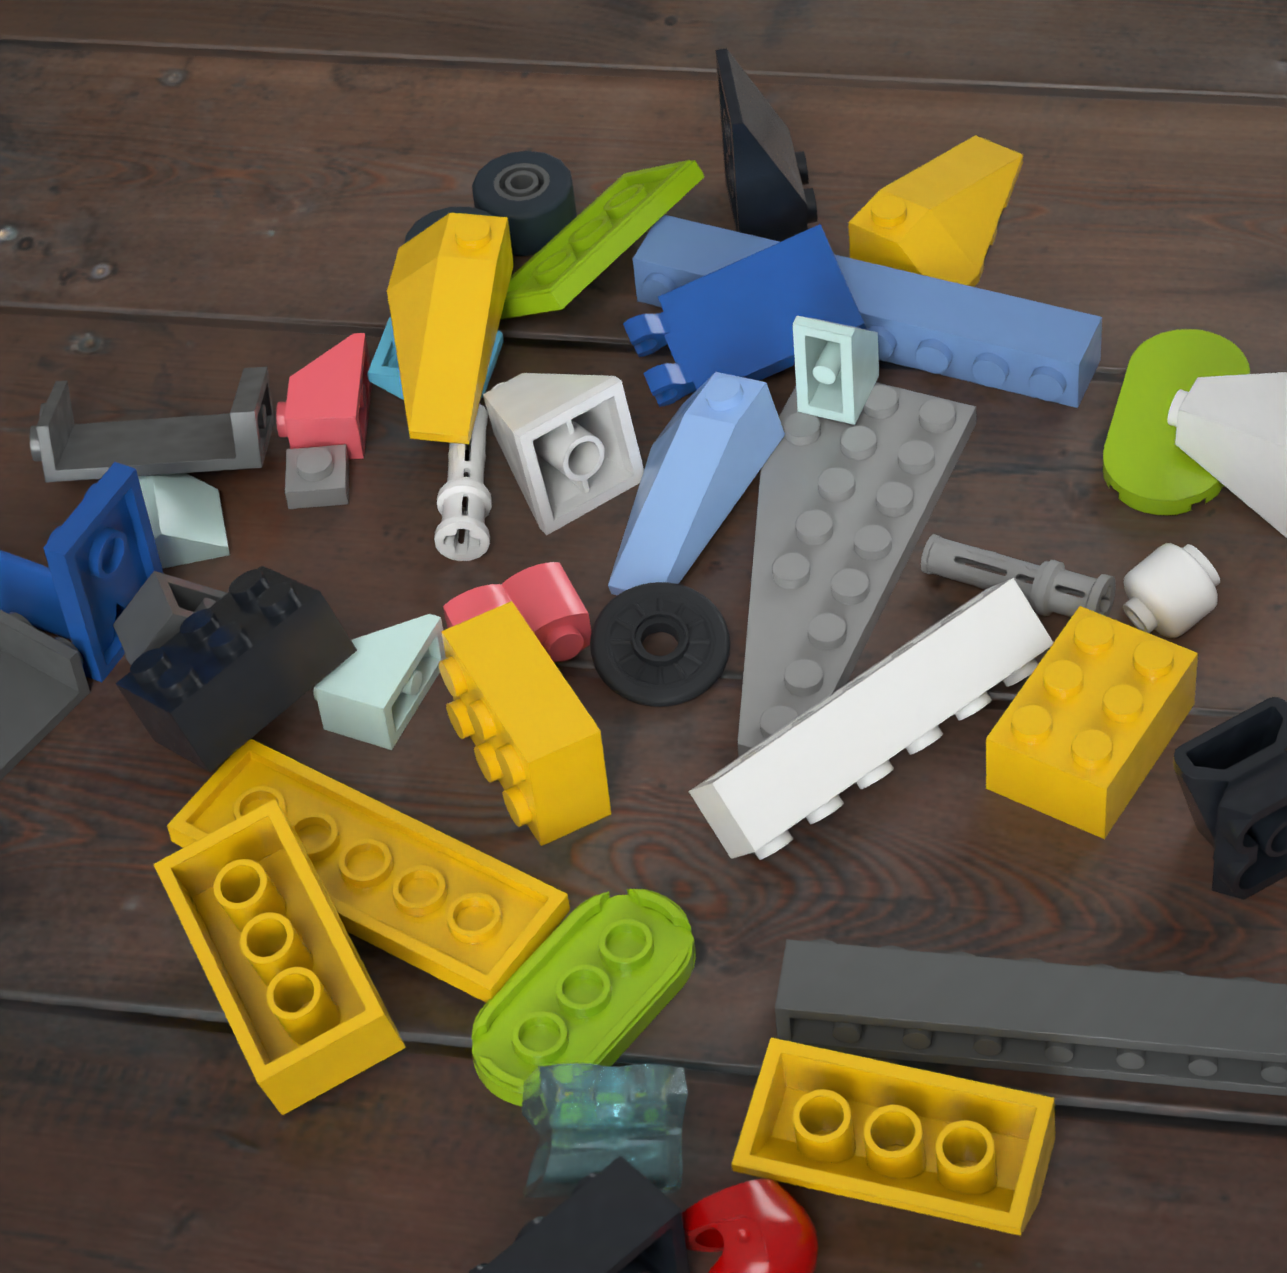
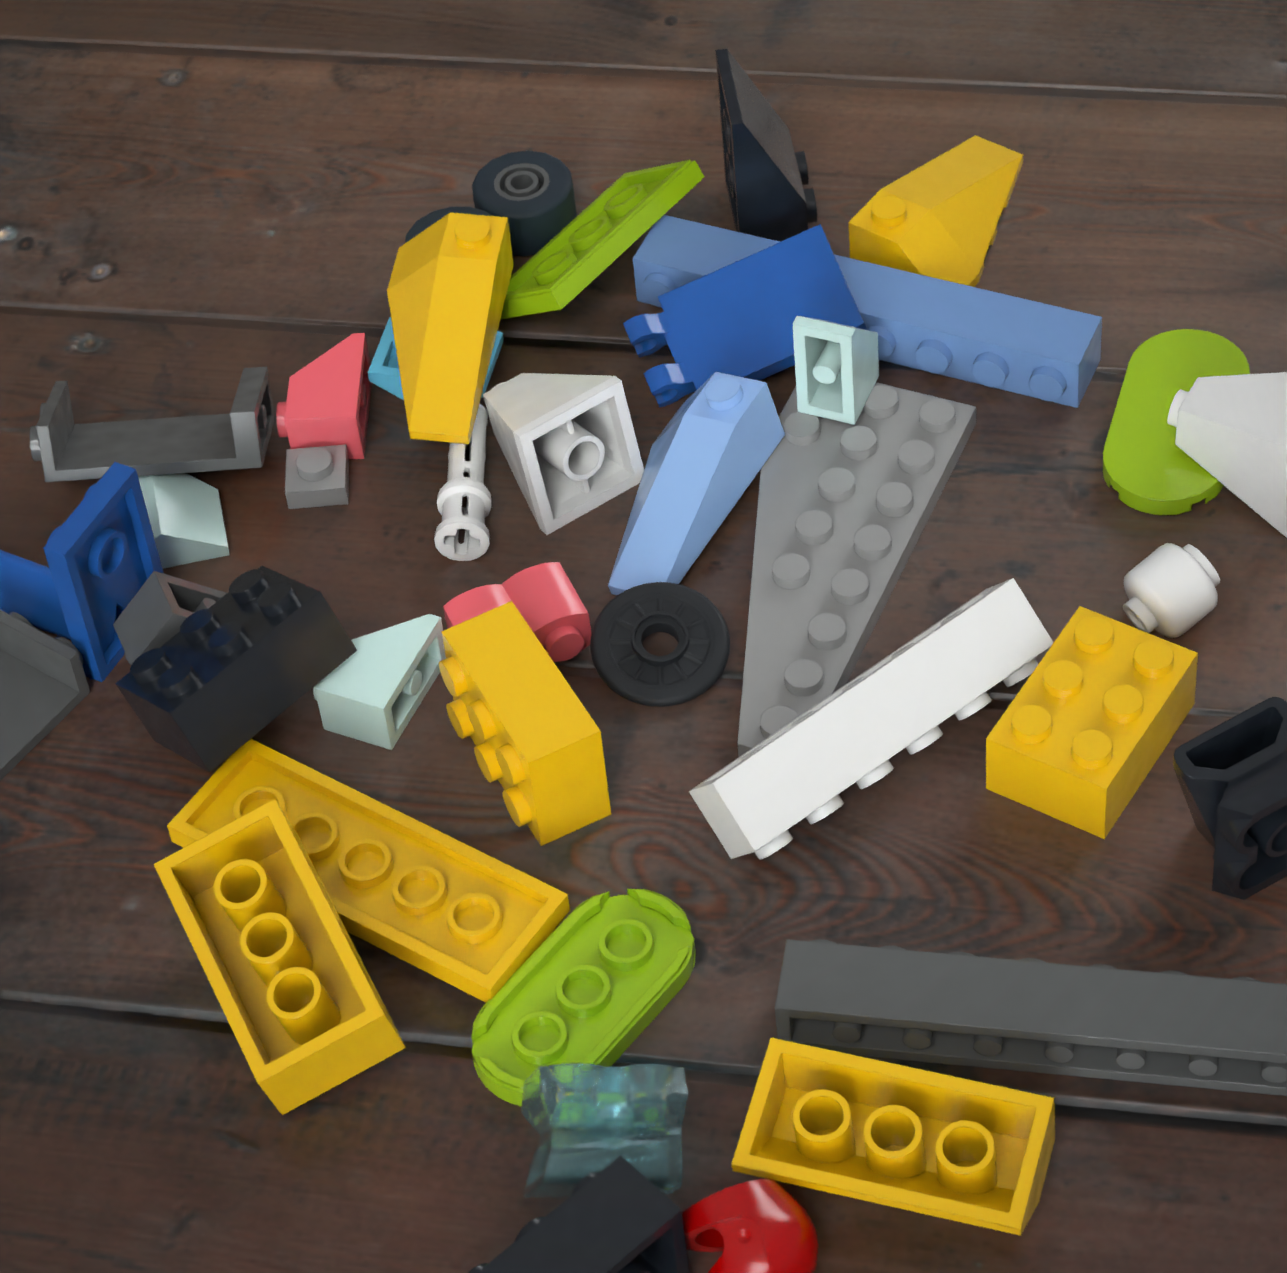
light grey pin [921,534,1116,617] -> none

